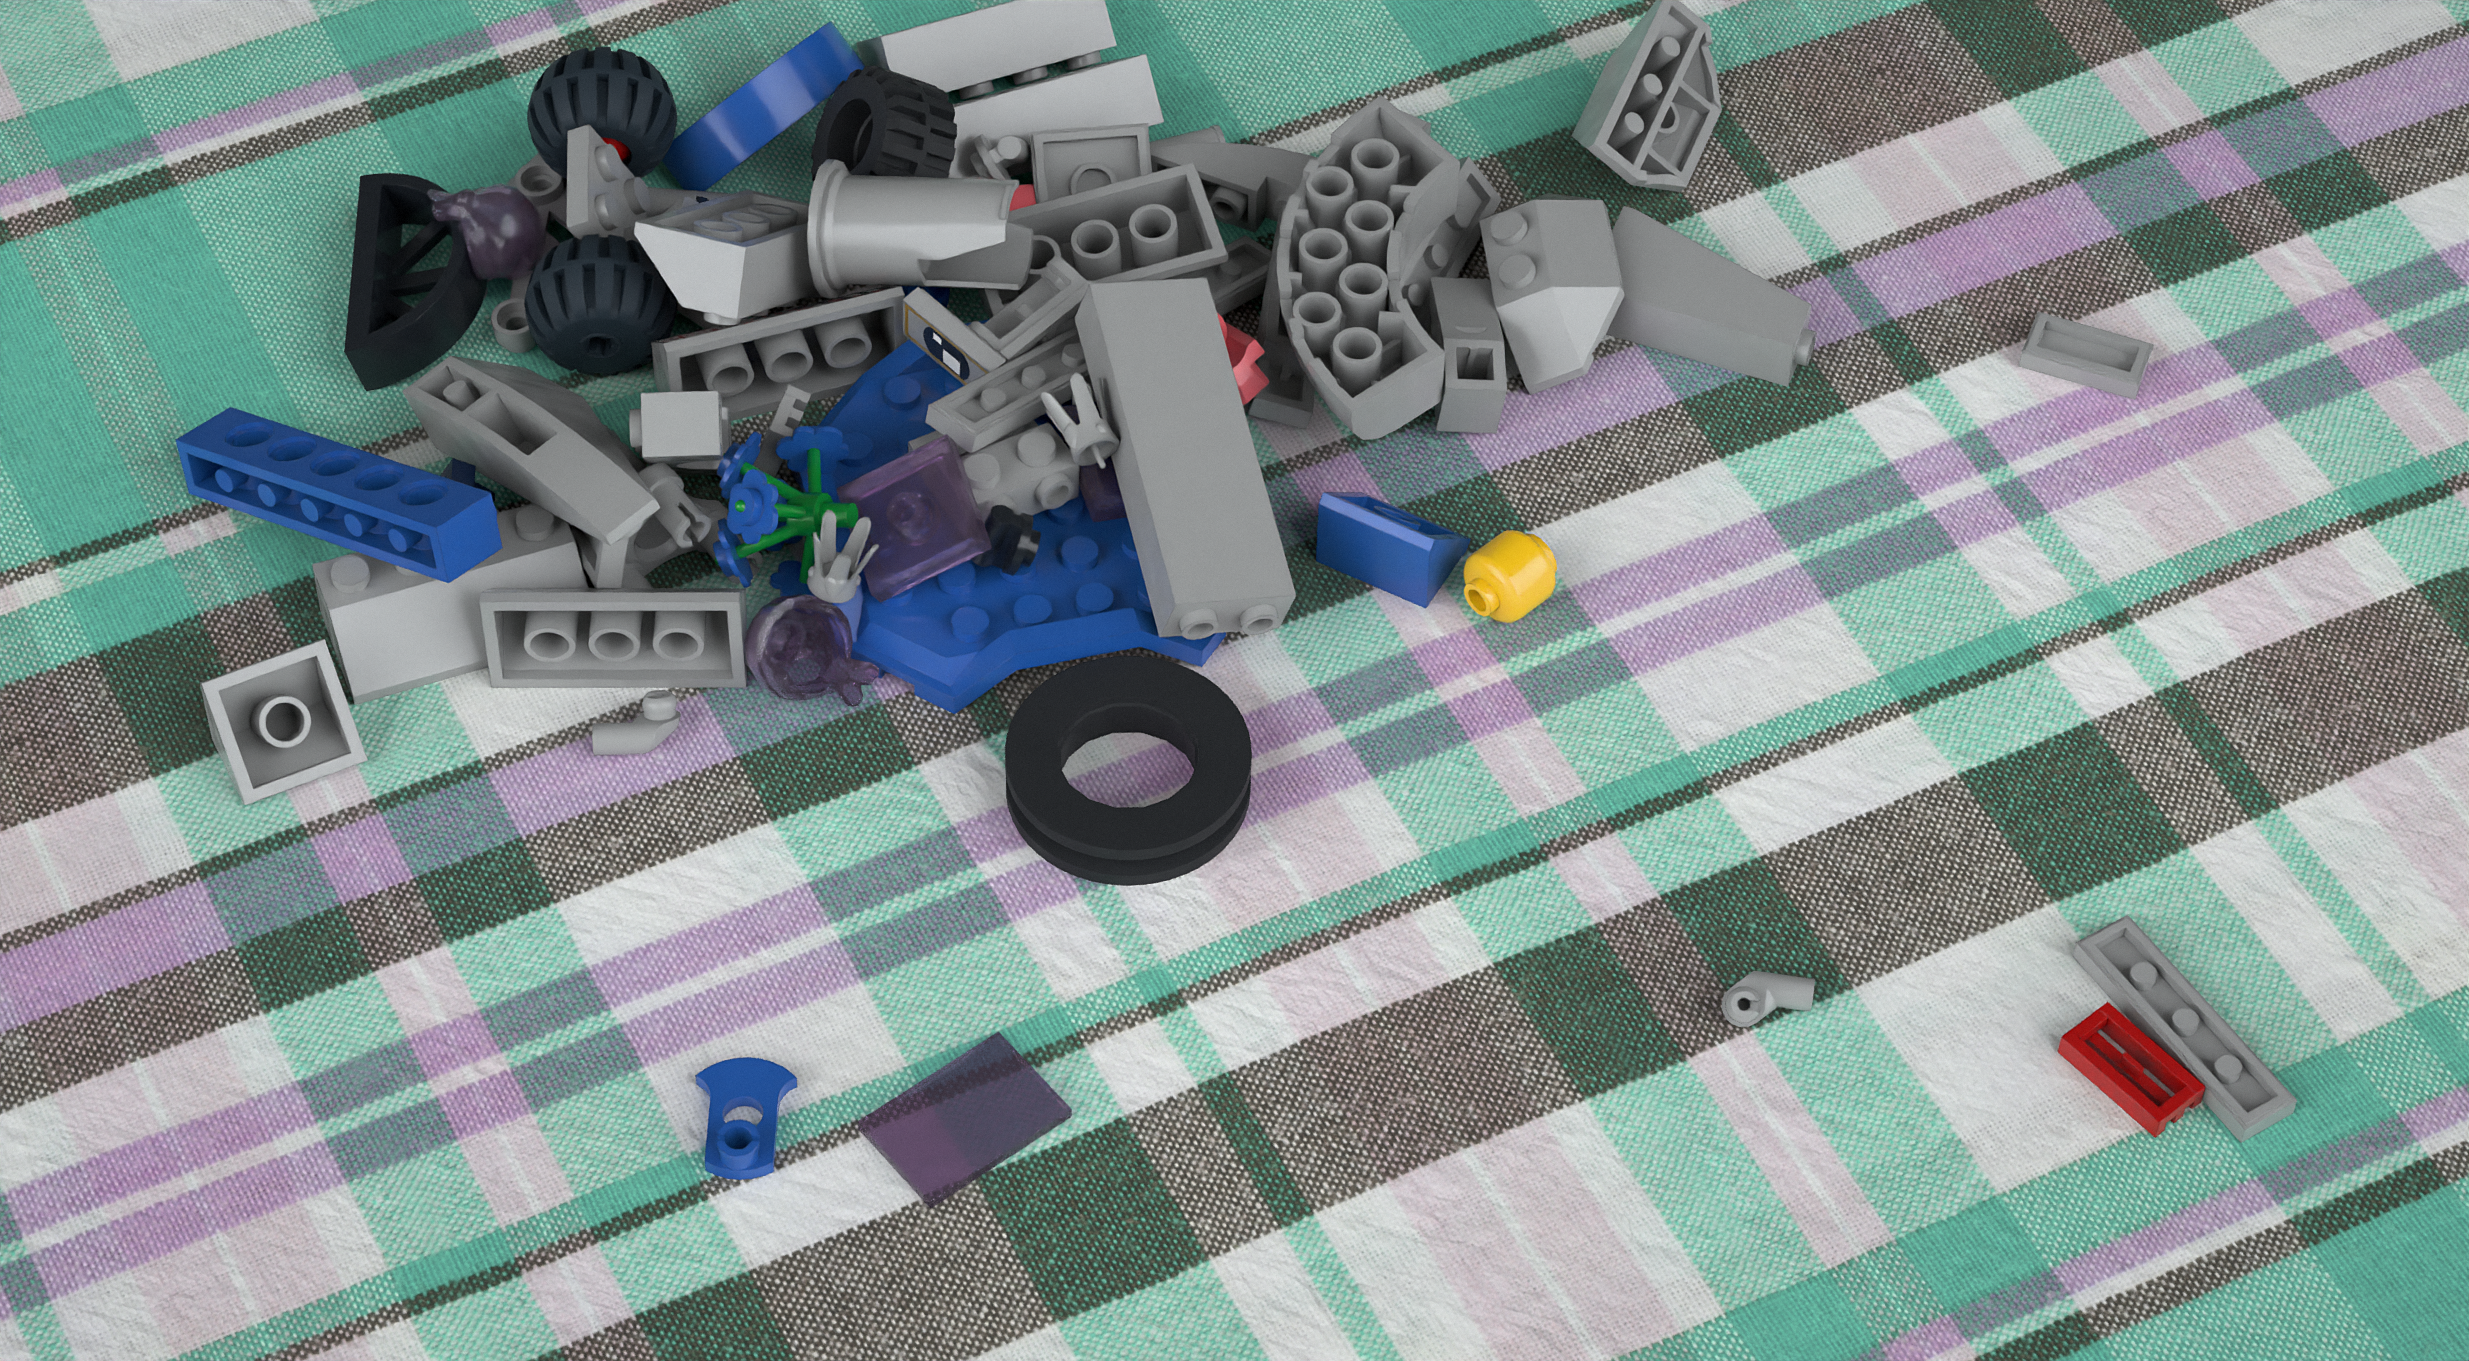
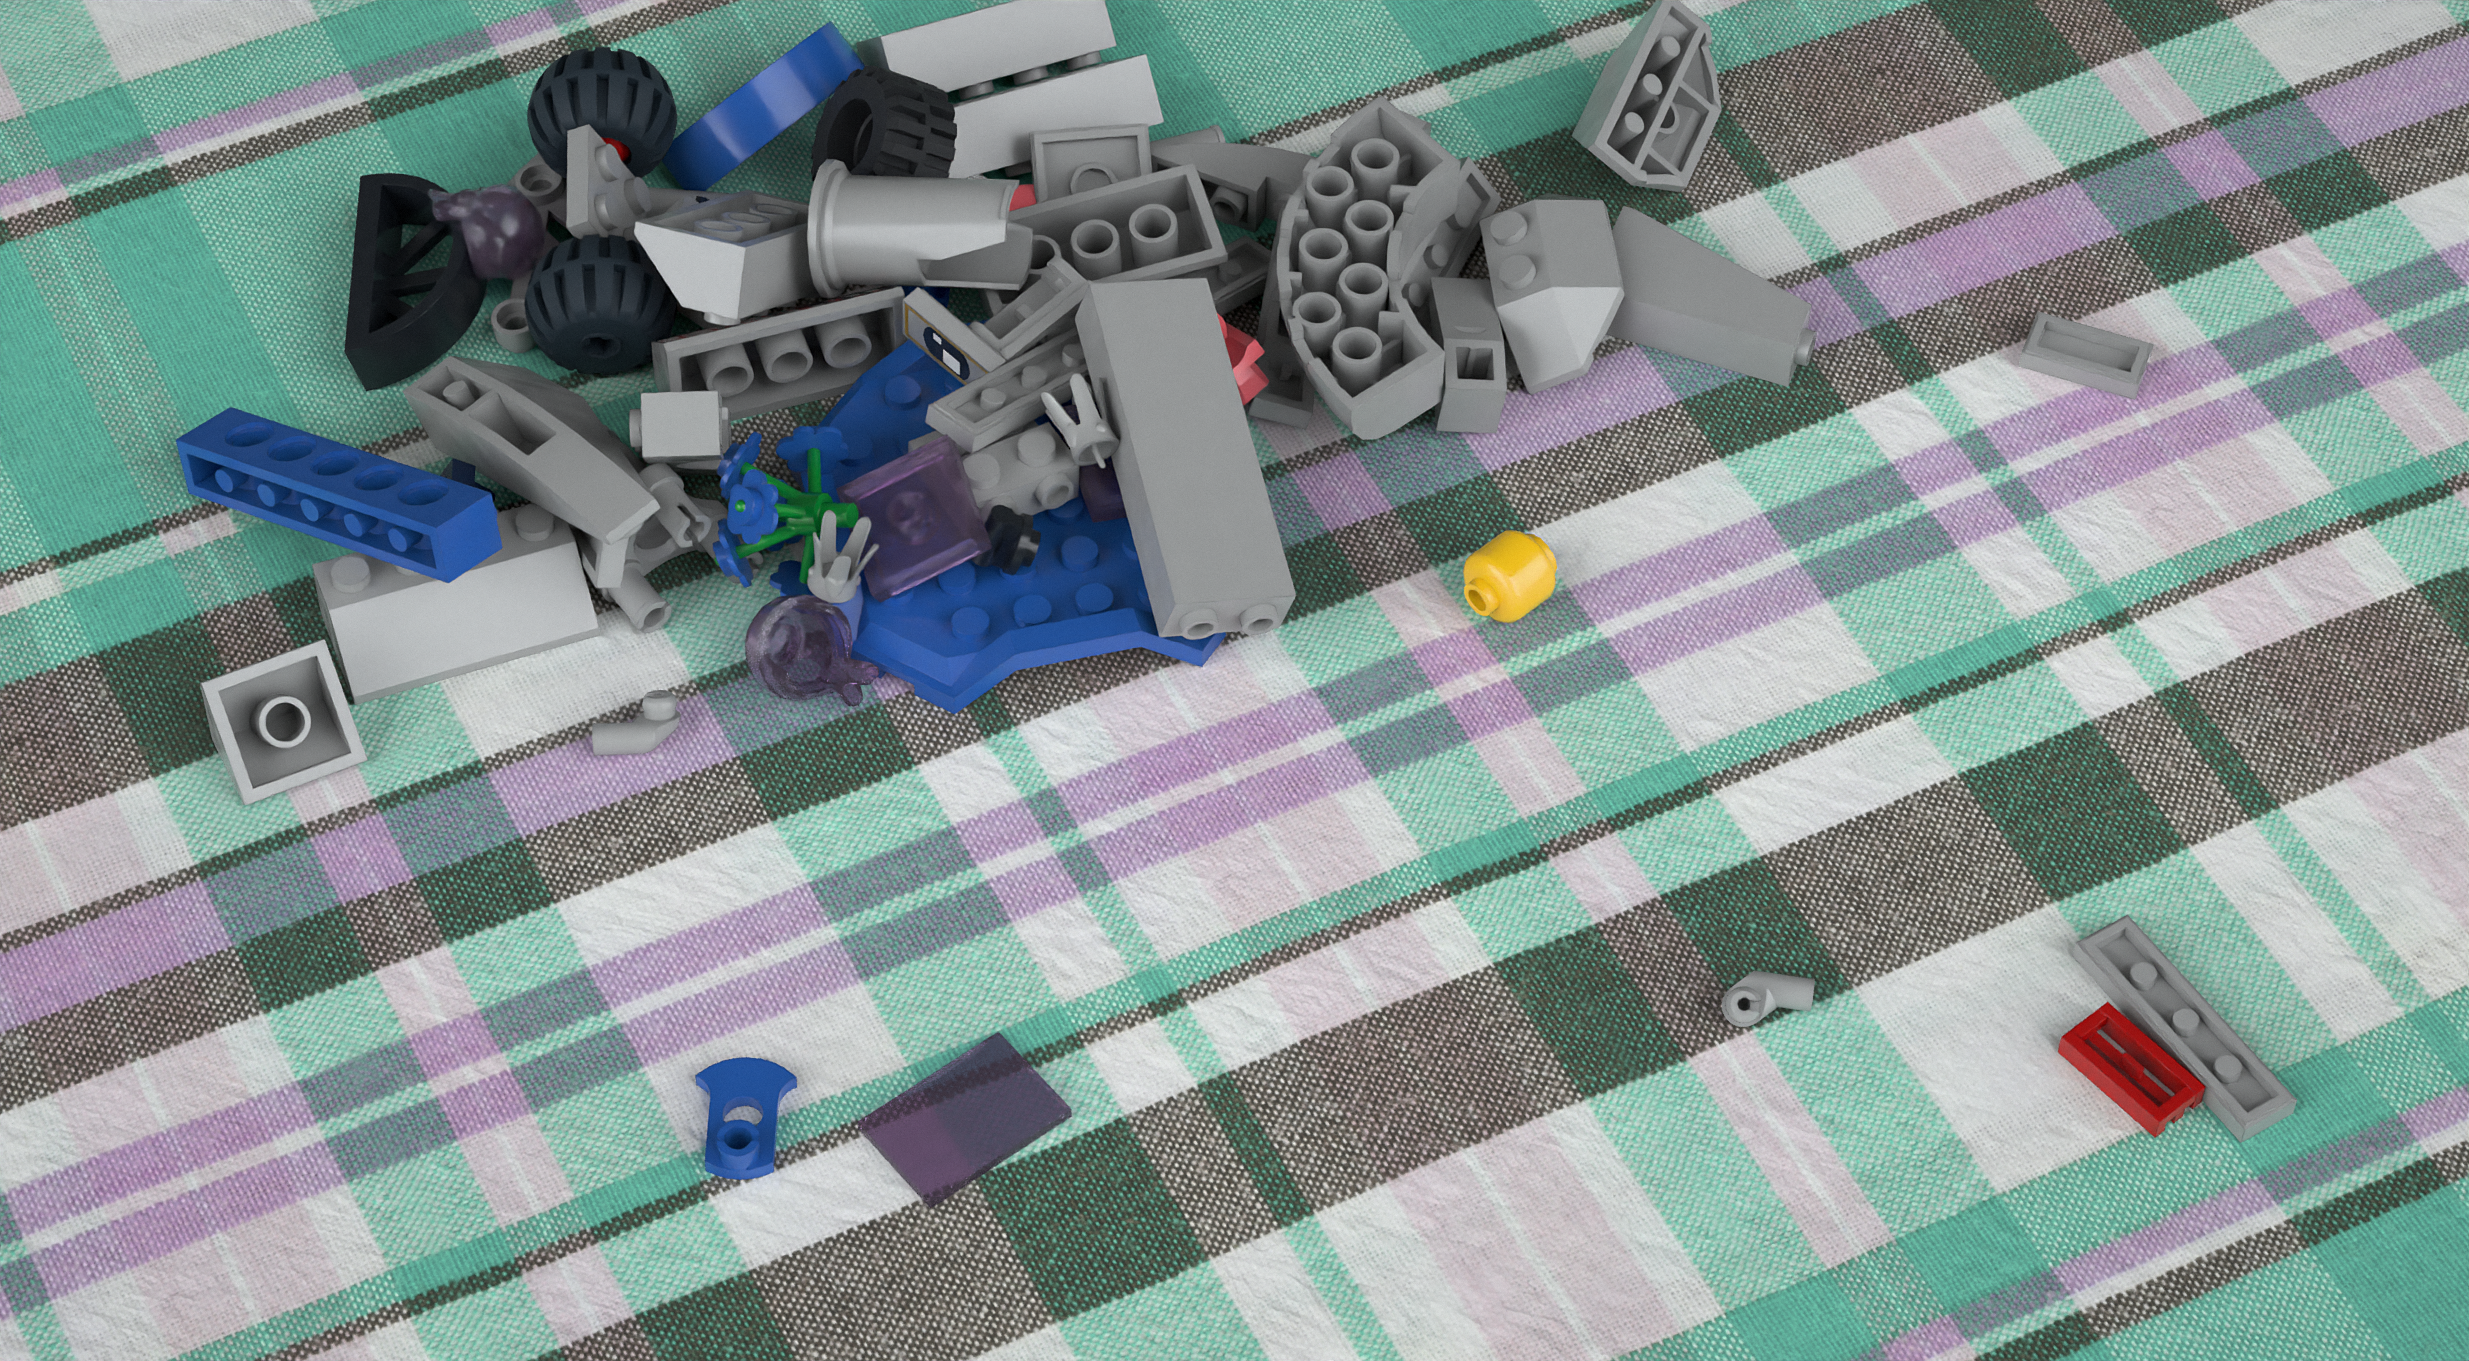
light grey slope [479,588,747,688] -> none
light grey tile [753,384,811,477] -> none
light grey plate [970,134,1031,180] -> none
black tyre [1005,656,1252,886] -> none
blue slope [1316,492,1471,609] -> none

